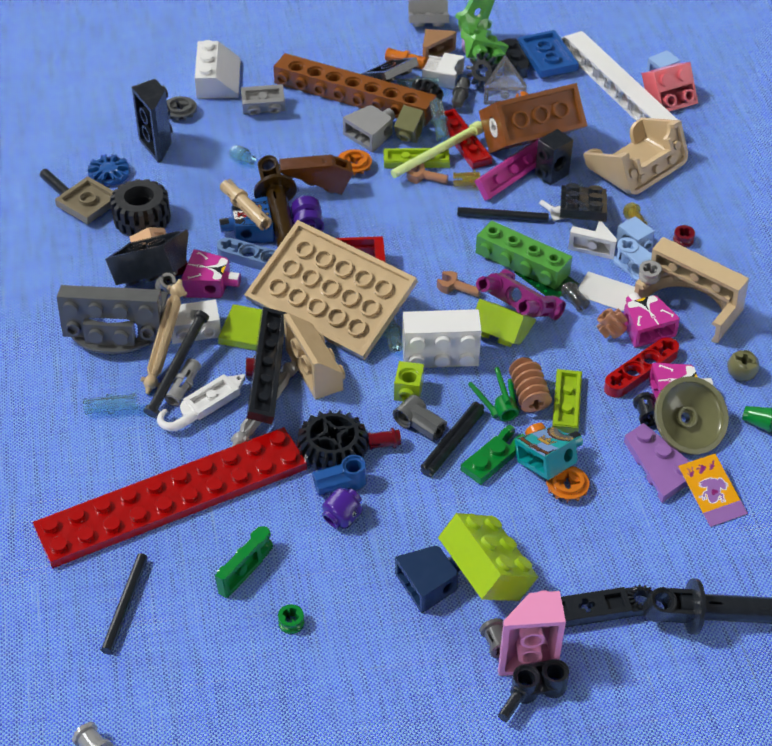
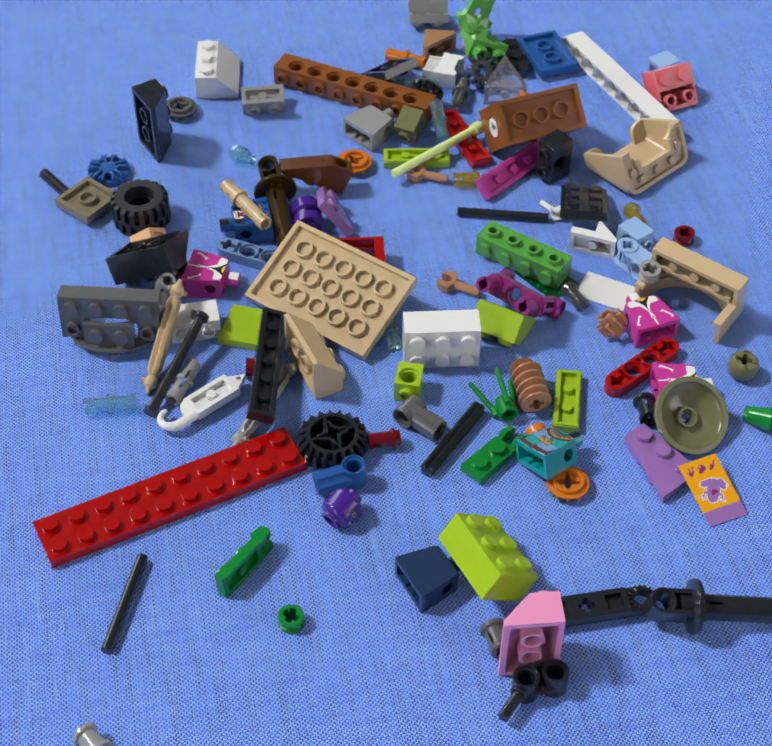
none -> medium lavender wing [317,186,355,237]

